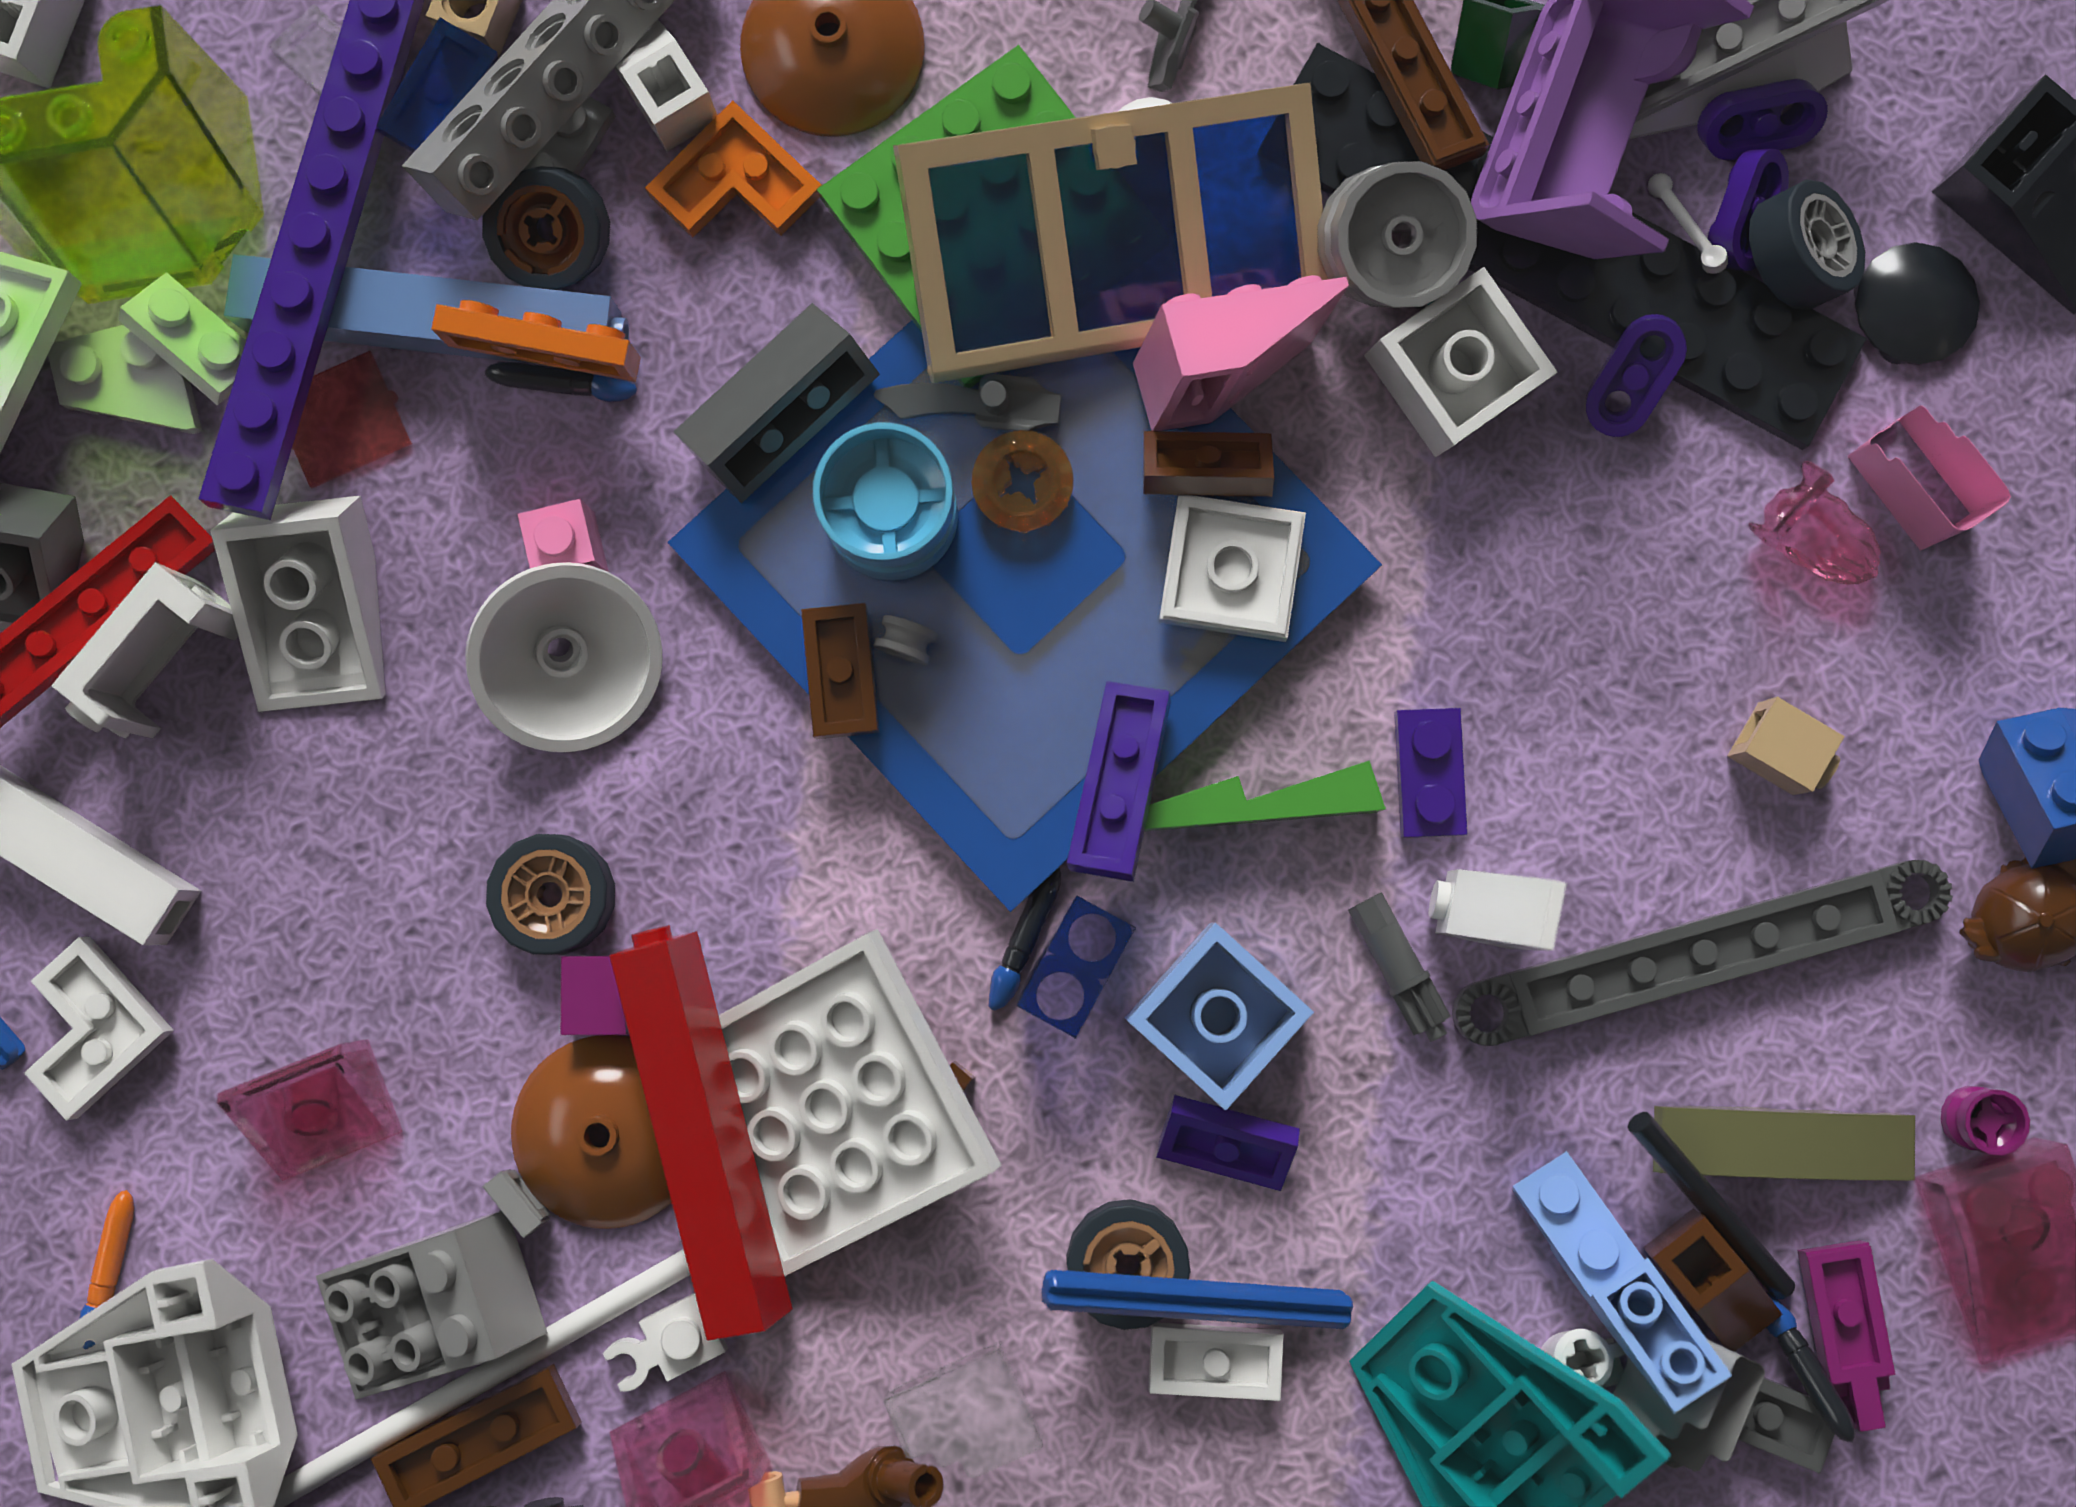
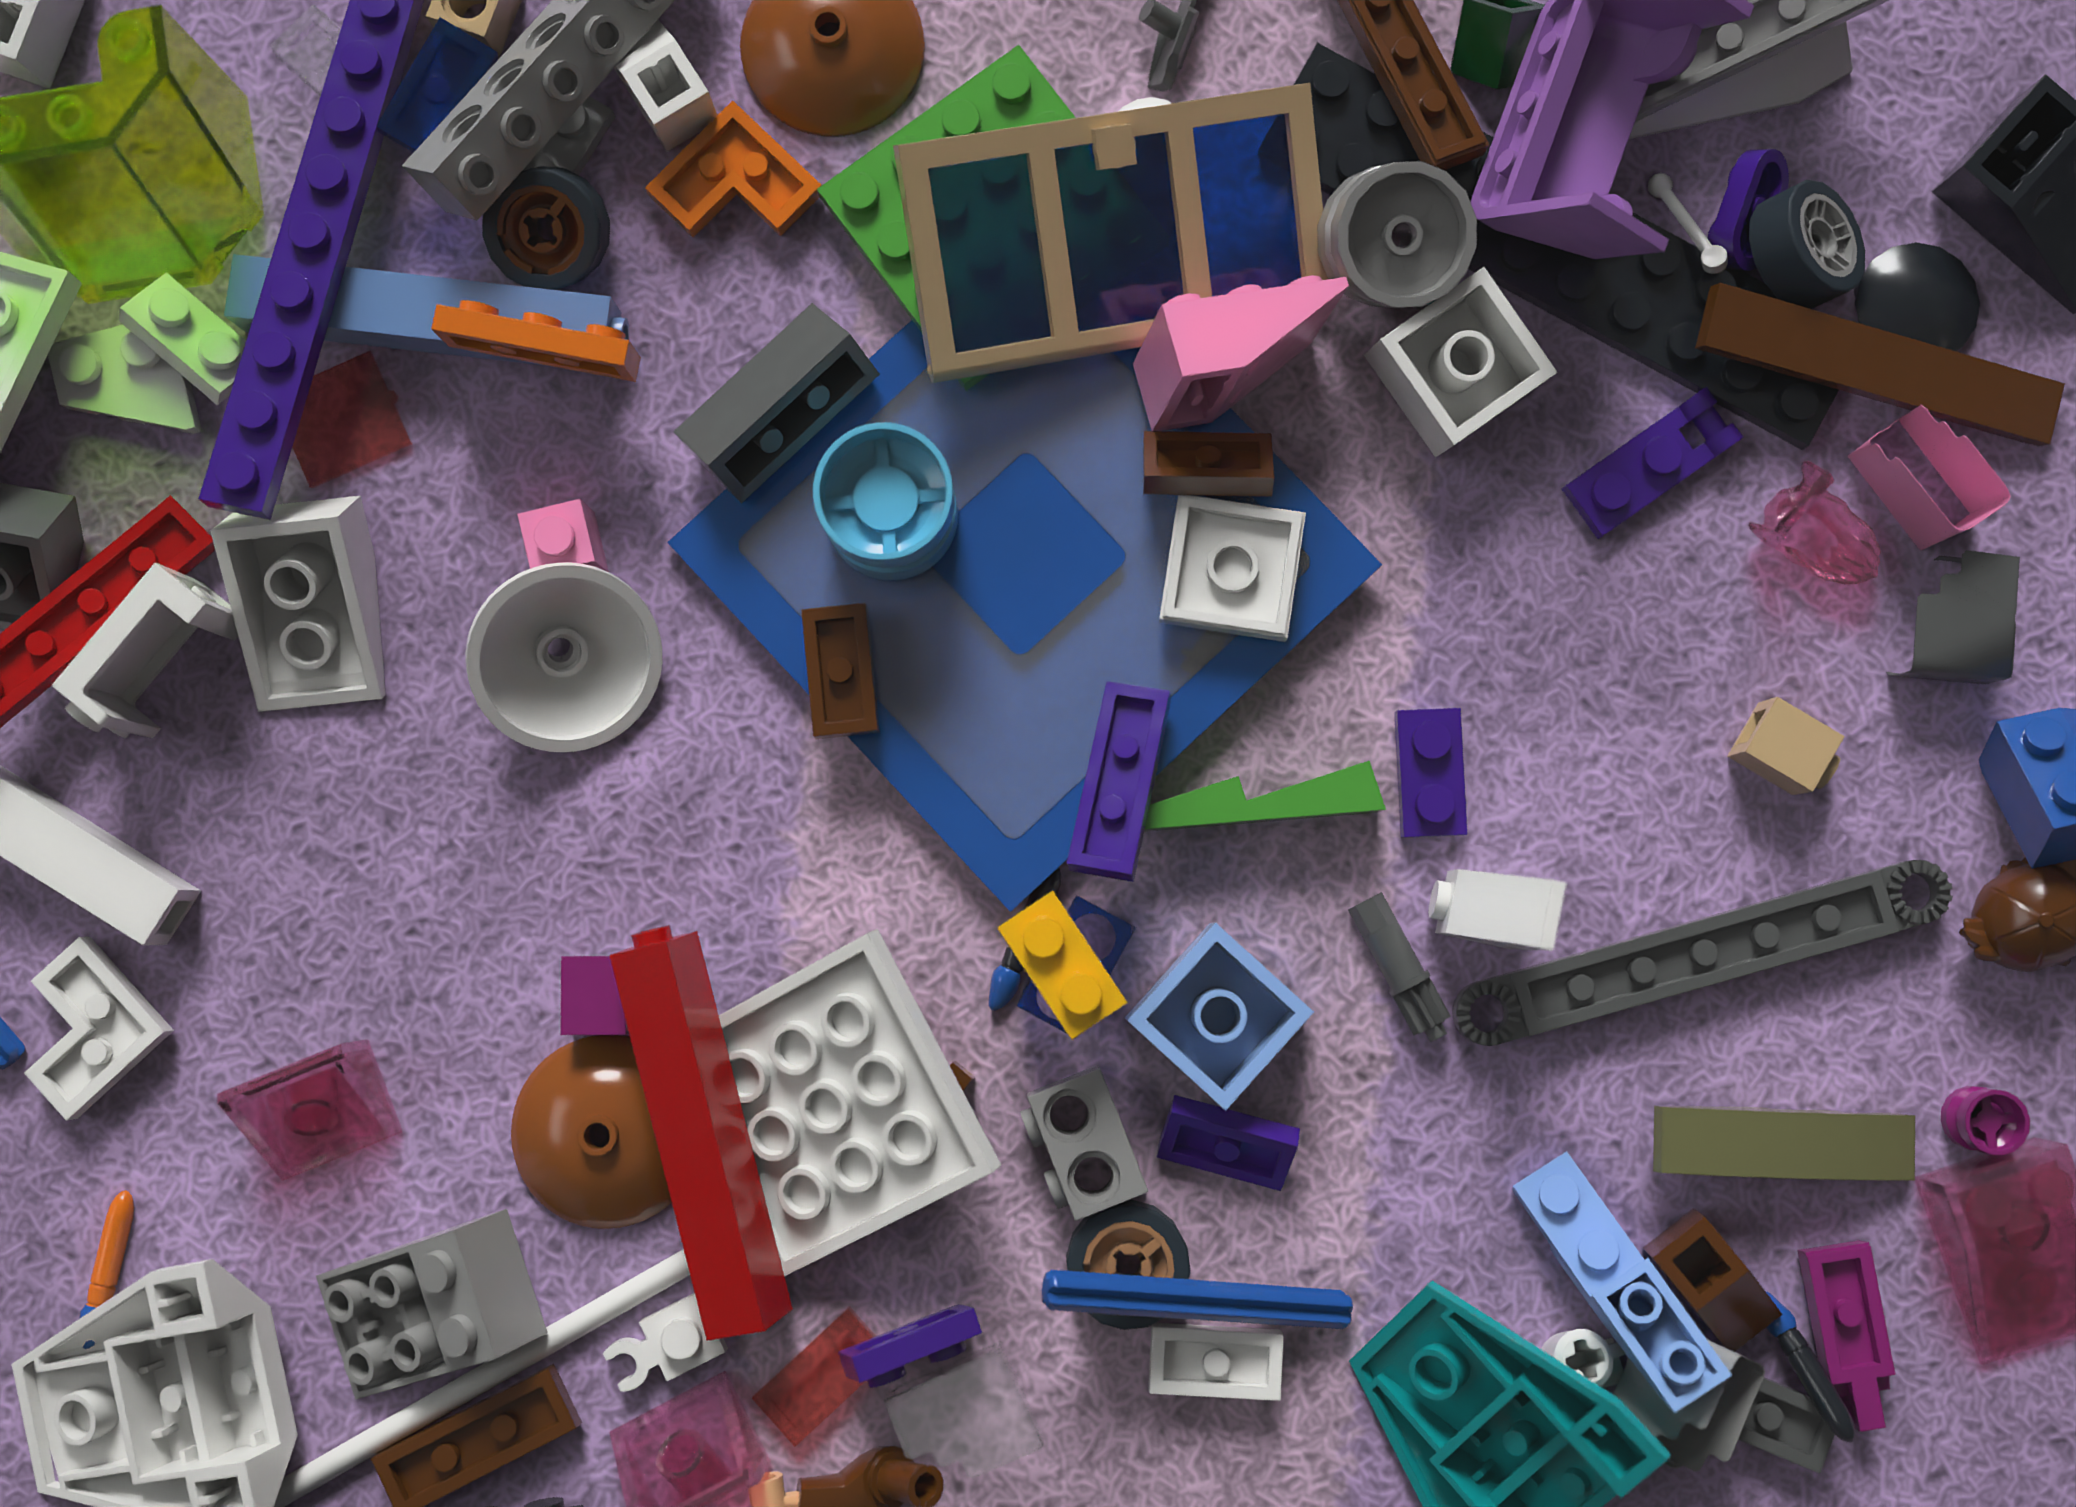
light grey tile [482,1169,551,1238] -> none
black piece [484,362,637,402] -> none
wheel [486,834,615,955] -> none
light grey bush [873,615,938,665] -> none
dark grey piece [874,374,1062,433] -> none
clear orange gear [971,430,1073,534] -> none
dark purple plate [1586,314,1687,437] -> none
black bar [1628,1112,1795,1300] -> none
dark purple plate [1697,79,1828,160] -> none
none -> clear red tile [752,1306,876,1447]
none -> dark purple plate [838,1304,982,1388]
none -> yellow plate [997,891,1128,1040]
none -> light grey brick [1020,1065,1149,1221]
none -> dark purple plate [1562,387,1744,539]
none -> reddish brown tile [1695,283,2065,446]
none -> dark grey piece [1886,550,2020,684]

